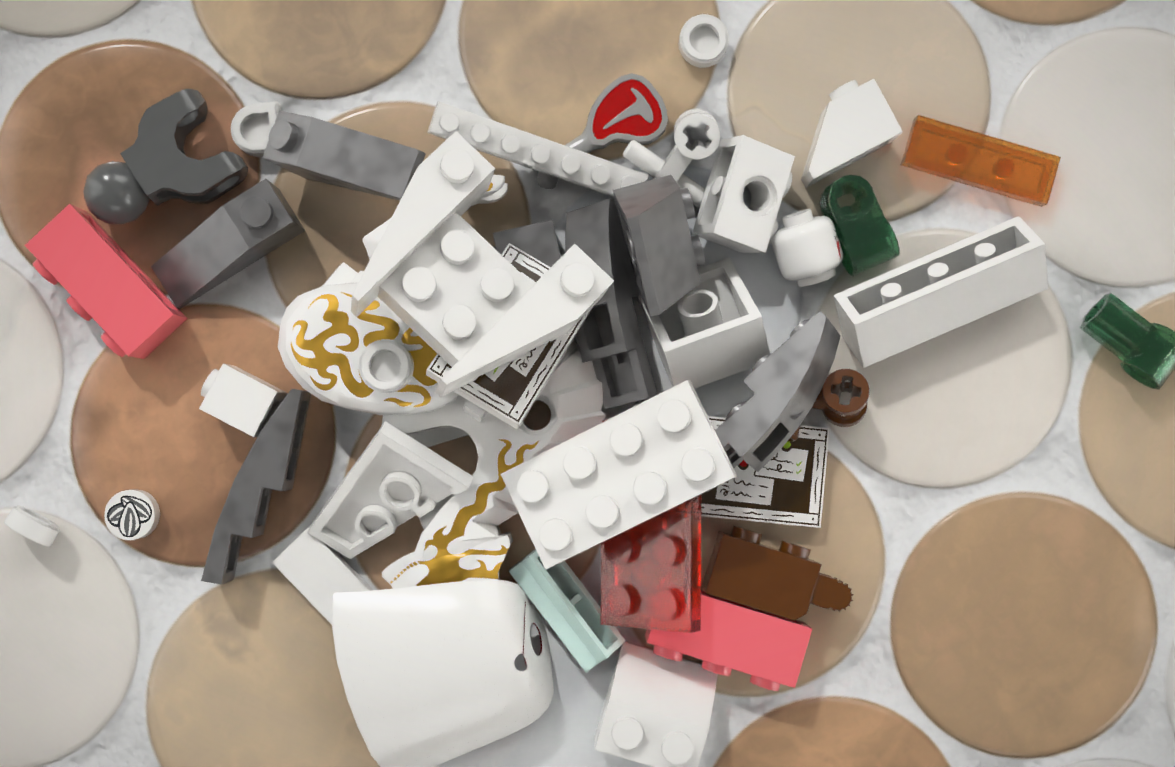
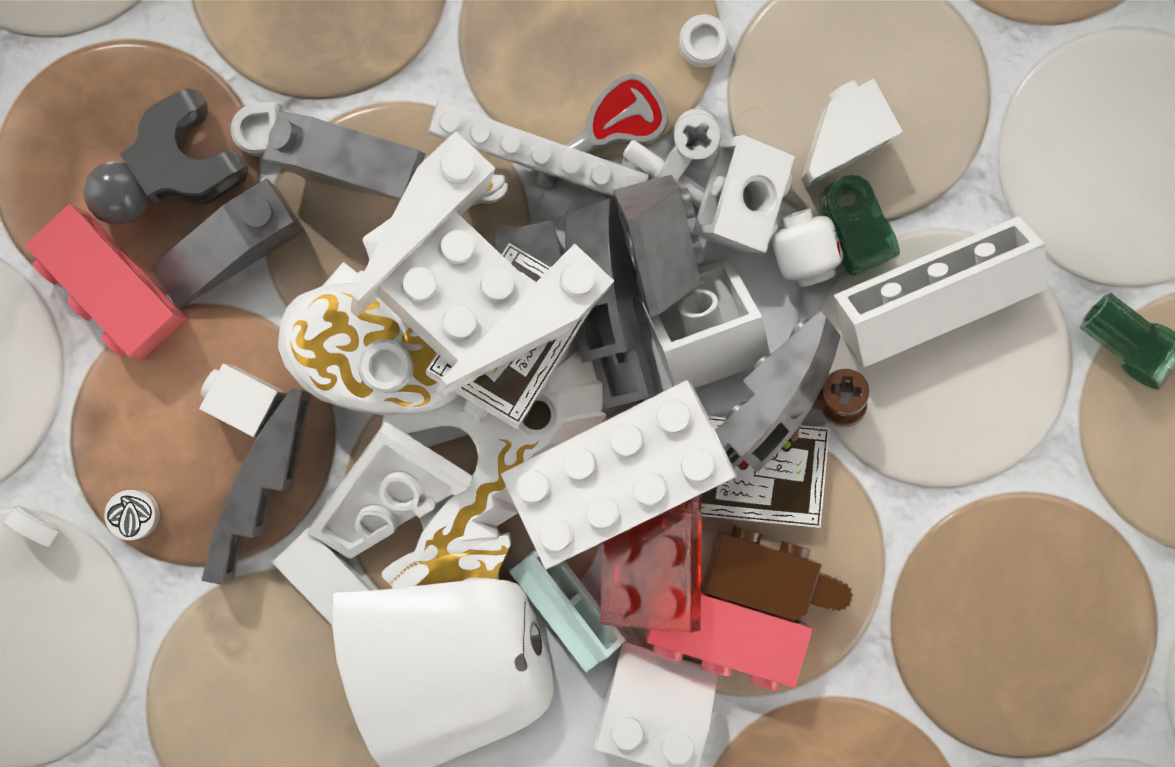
clear orange tile [901,115,1061,207] -> none

